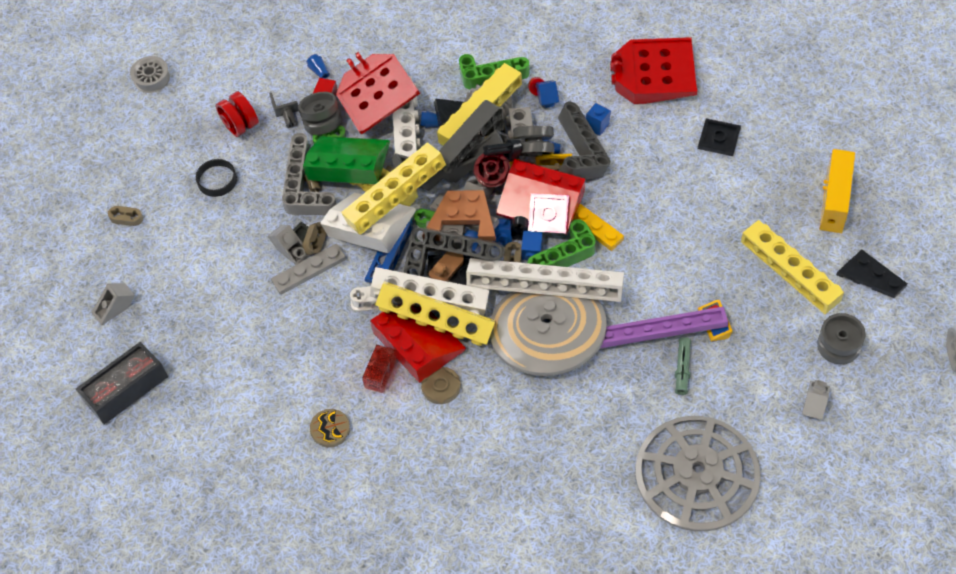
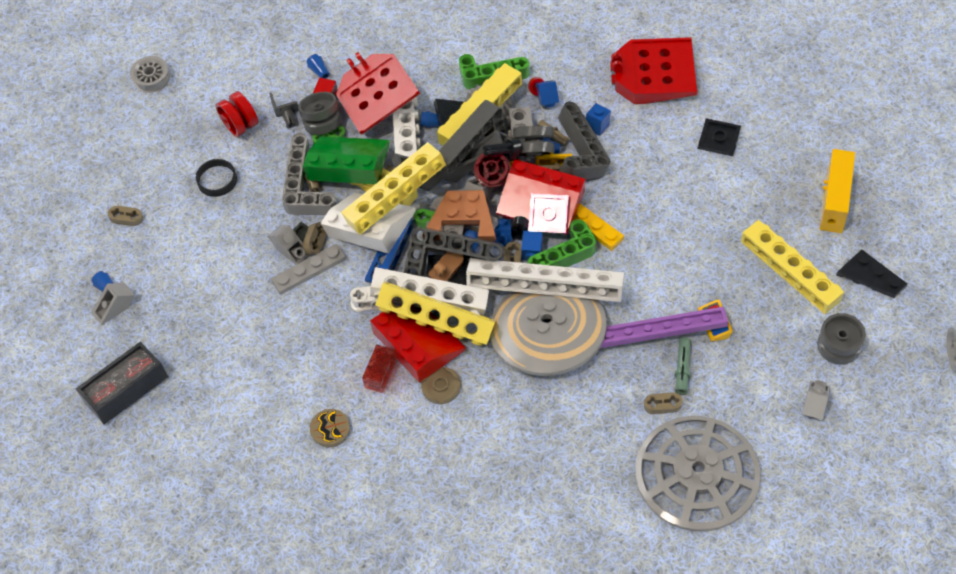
none -> blue cone [91,271,113,292]
none -> dark tan axle [537,120,569,146]
none -> dark tan beam [644,393,682,414]

